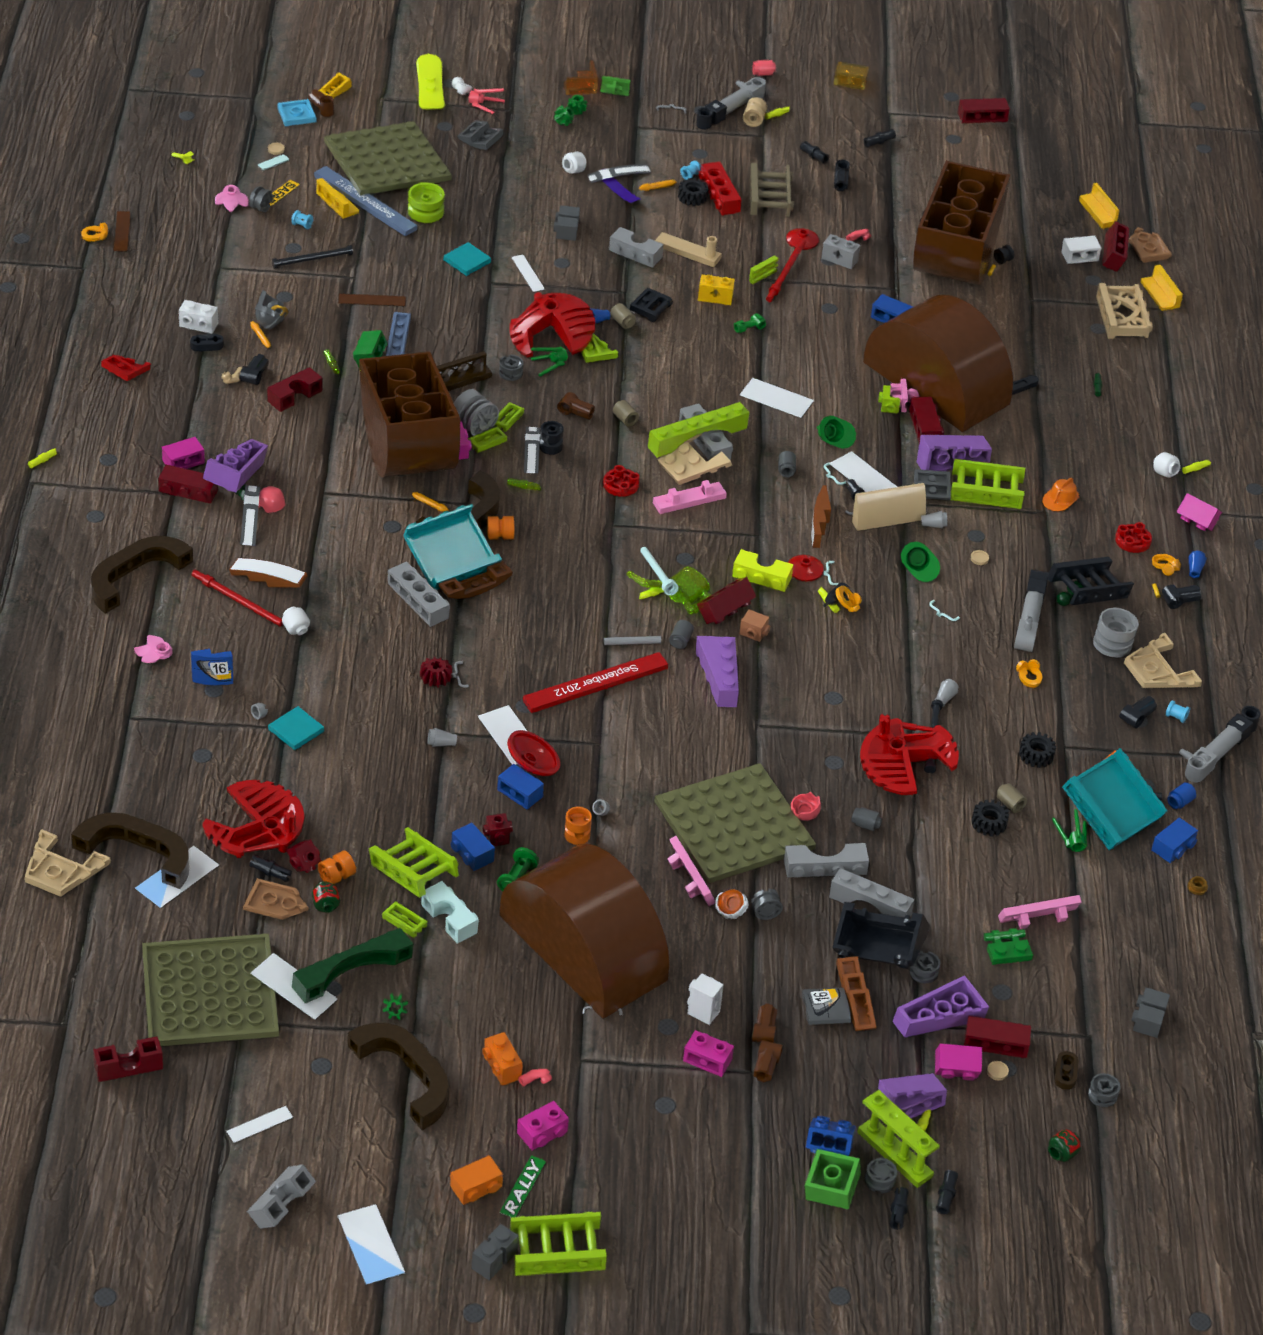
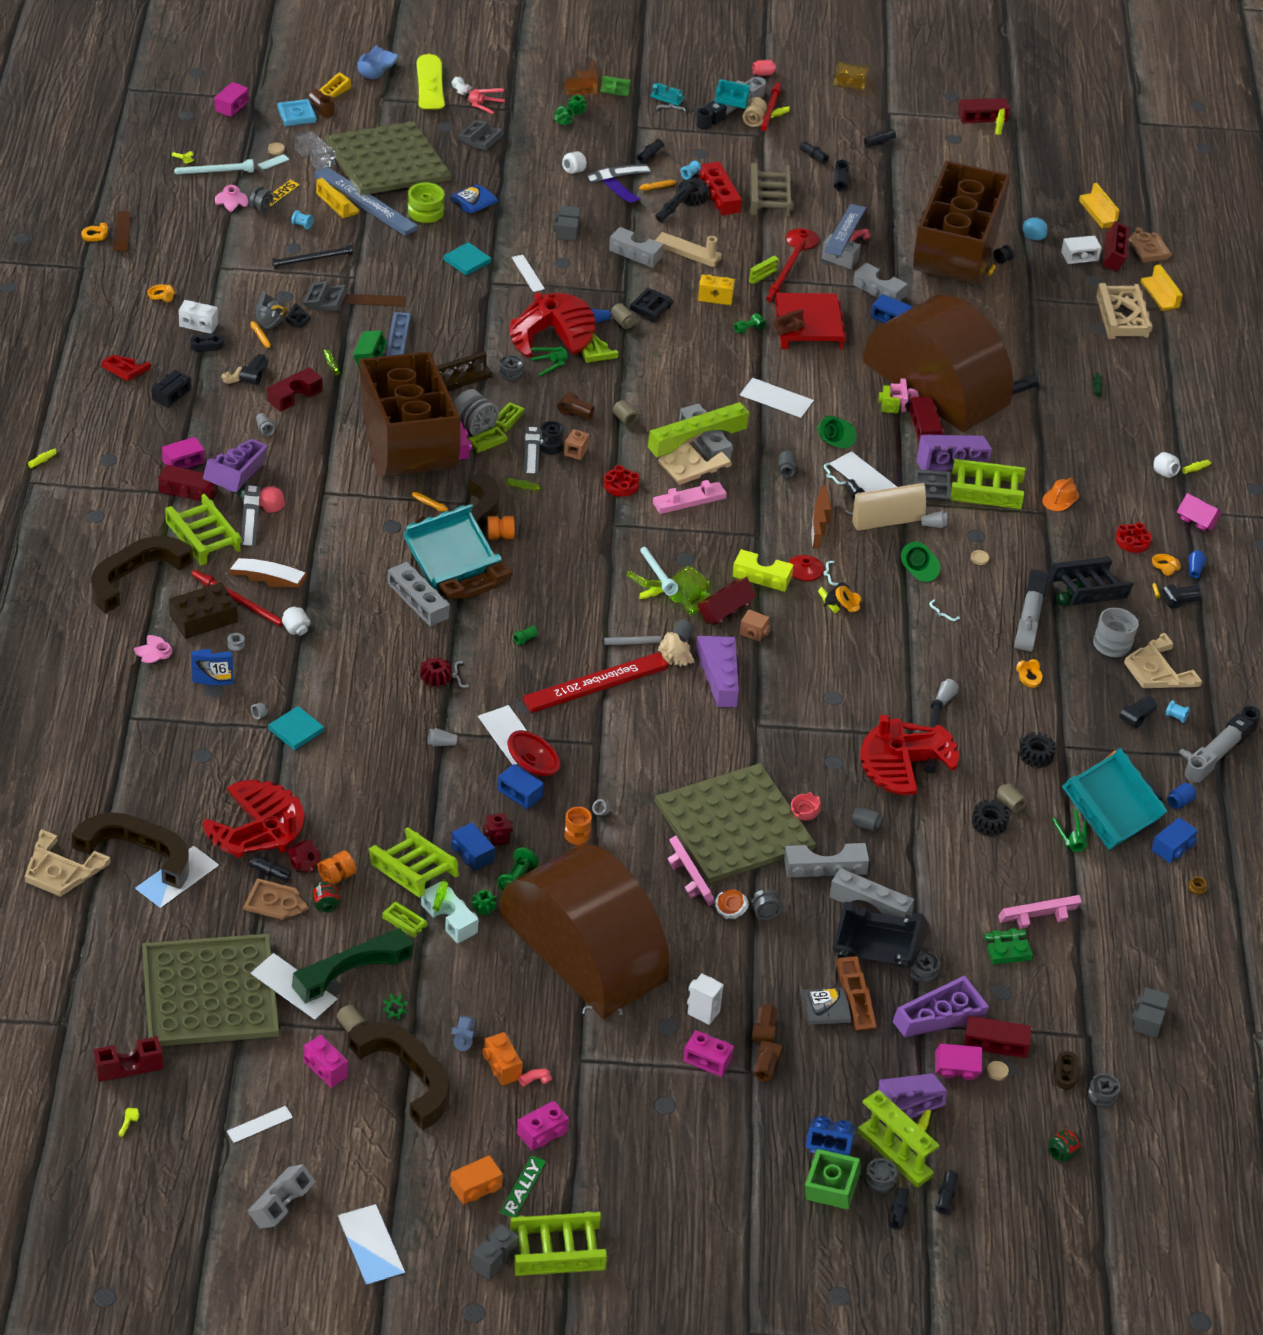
none -> neon yellow hand [118,1108,139,1137]
none -> light orange piece [147,284,176,302]
none -> black brick [151,369,191,408]
none -> lime fence [165,494,242,566]
none -> dark brown piece [169,582,238,639]
none -> light aqua piece [174,159,254,174]
none -> dark pink brick [214,82,249,117]
none -> light grey bush [227,633,245,651]
none -> light grey cone [256,413,276,436]
none -> black piece [286,303,311,328]
none -> clear arch [294,131,336,170]
none -> dark grey slope [303,281,348,311]
none -> dark pink brick [303,1035,348,1088]
none -> dark tan brick [337,1004,368,1032]
none -> medium blue hair [357,45,398,79]
none -> clear neon green piece [432,879,448,911]
none -> blue slope [450,184,498,213]
none -> sand blue hips [451,1016,479,1051]
none -> green gear [472,890,497,915]
none -> green pin [513,625,538,645]
none -> nougat brick [564,429,590,460]
none -> black pin [637,139,664,164]
none -> teal hinge [650,83,685,106]
none -> black pin [655,183,694,223]
none -> tan hair [658,632,695,667]
none -> teal hinge [714,79,750,109]
none -> red bar [761,82,781,131]
none -> copper hips [773,309,805,335]
none -> red panel [775,293,846,350]
none -> sand blue tile [825,204,866,256]
none -> light grey arch [853,263,908,301]
none -> neon yellow piece [995,108,1005,135]
none -> medium azure hair [1022,217,1047,240]

